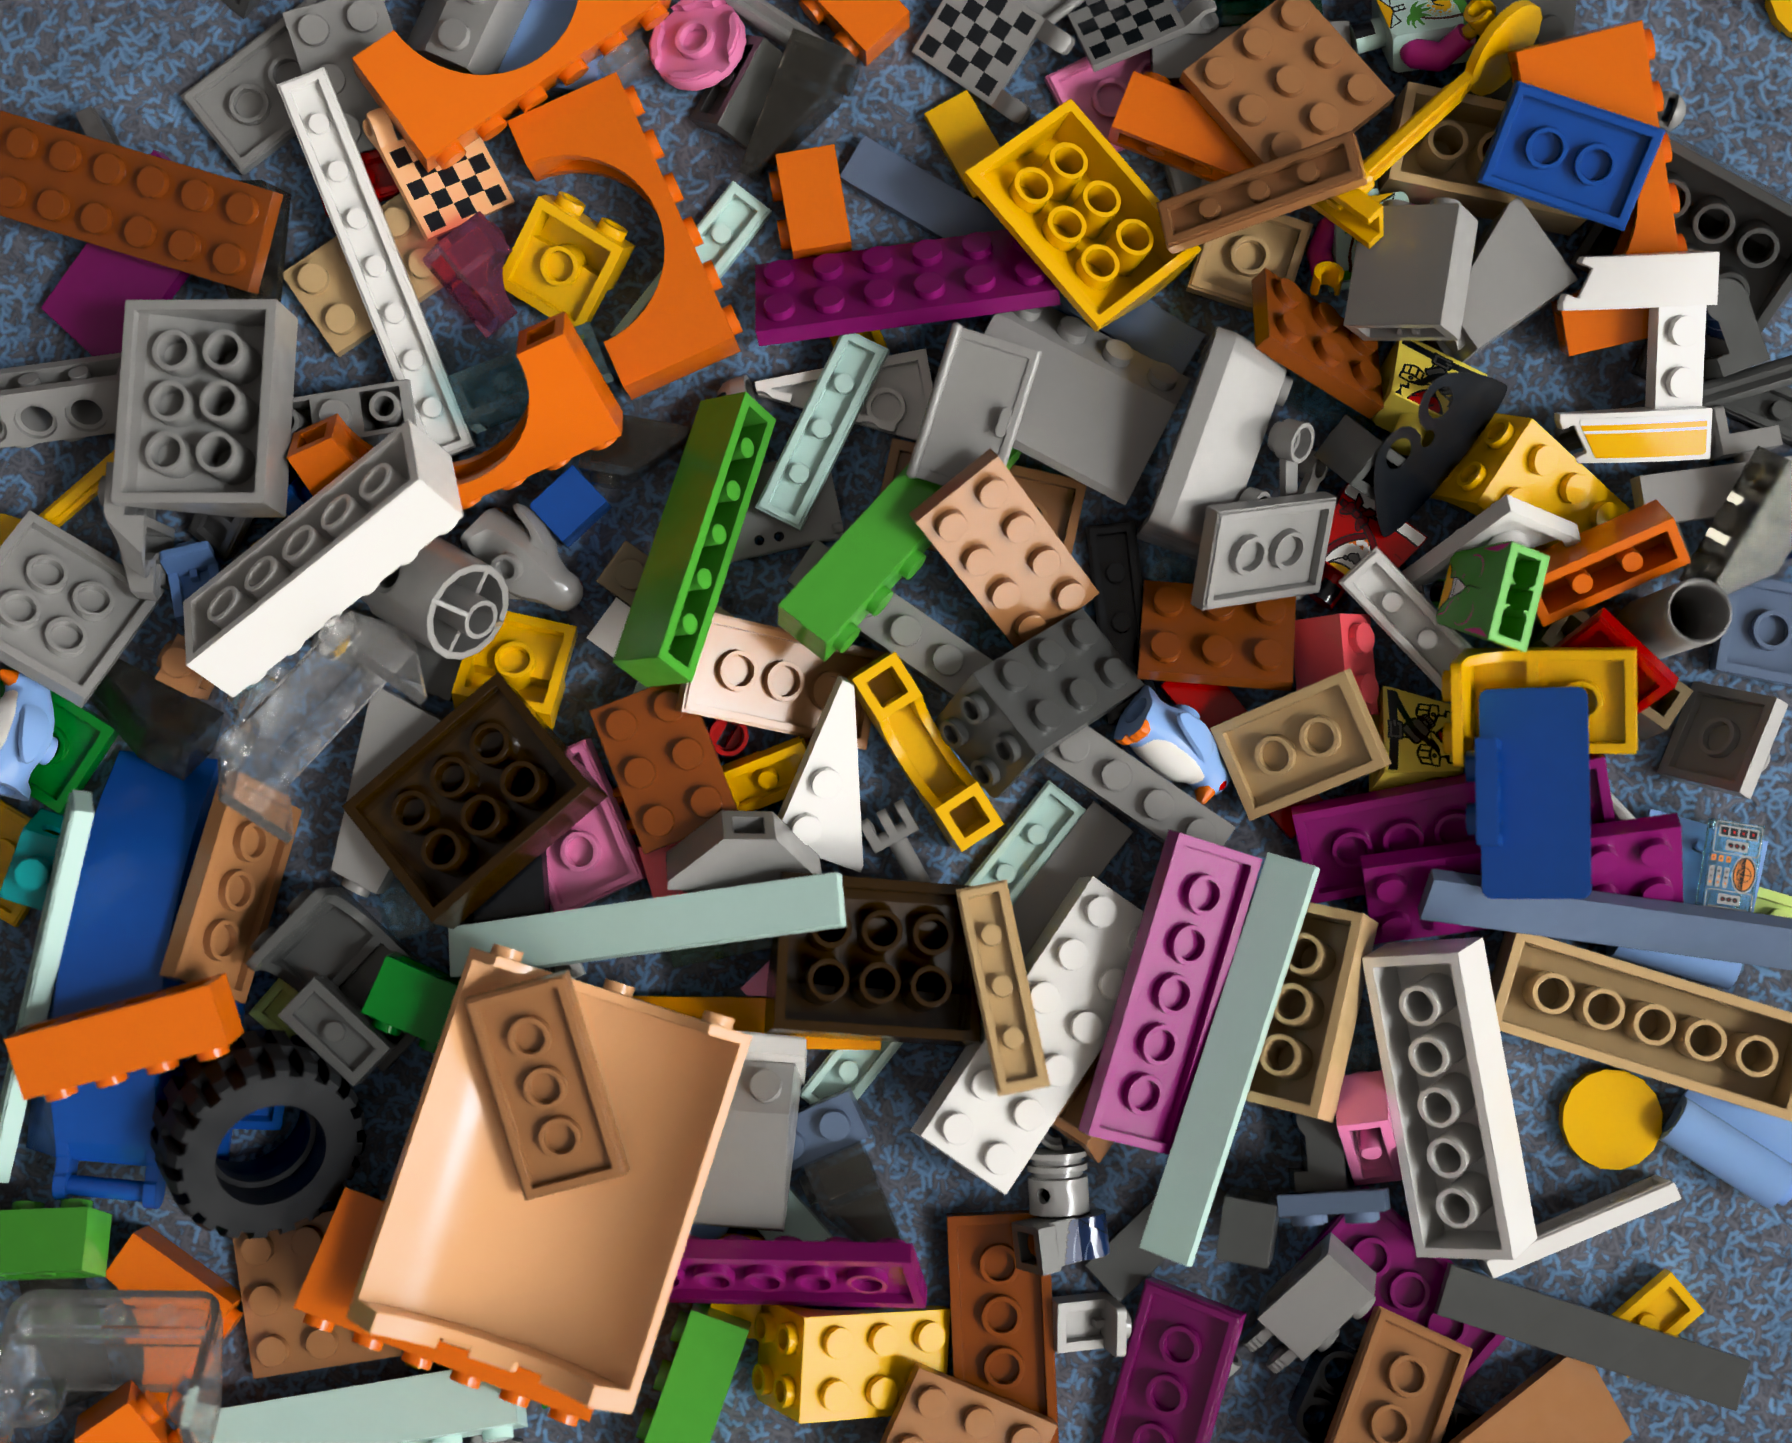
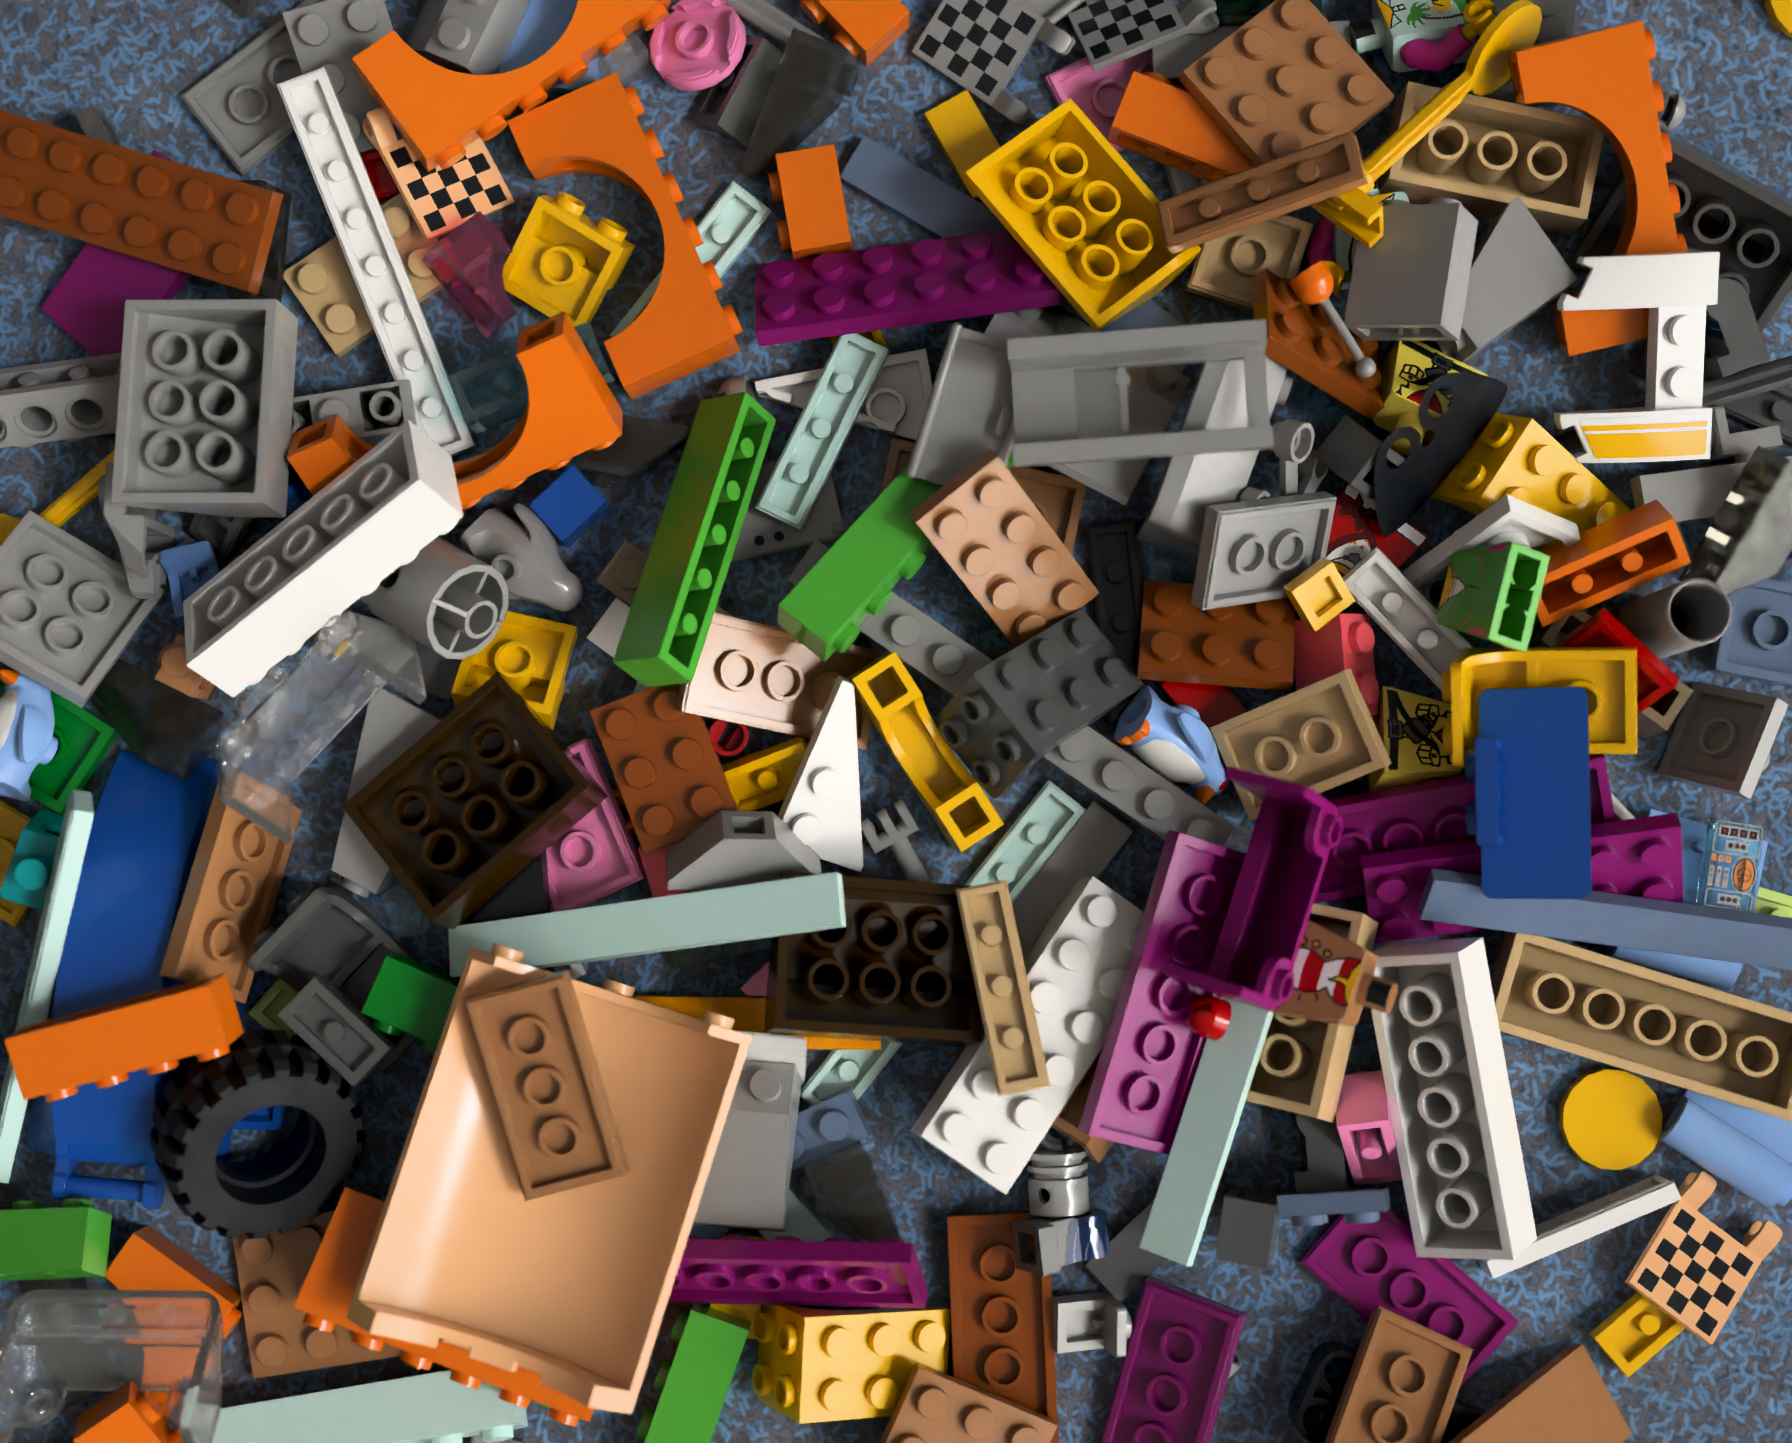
light grey hinge [1242,1232,1376,1374] -> none
dark grey tile [1433,1263,1751,1412] -> none
blue tile [1475,80,1666,231] -> none
none -> light grey piece [1007,319,1274,467]
none -> magenta windscreen [1162,766,1343,1010]
none -> red hinge [1187,995,1231,1041]
none -> torso [1262,920,1398,1026]
none -> yellow plate [1283,557,1355,632]
none -> hinge [1288,260,1376,378]
none -> light nougat flag [1625,1171,1783,1345]

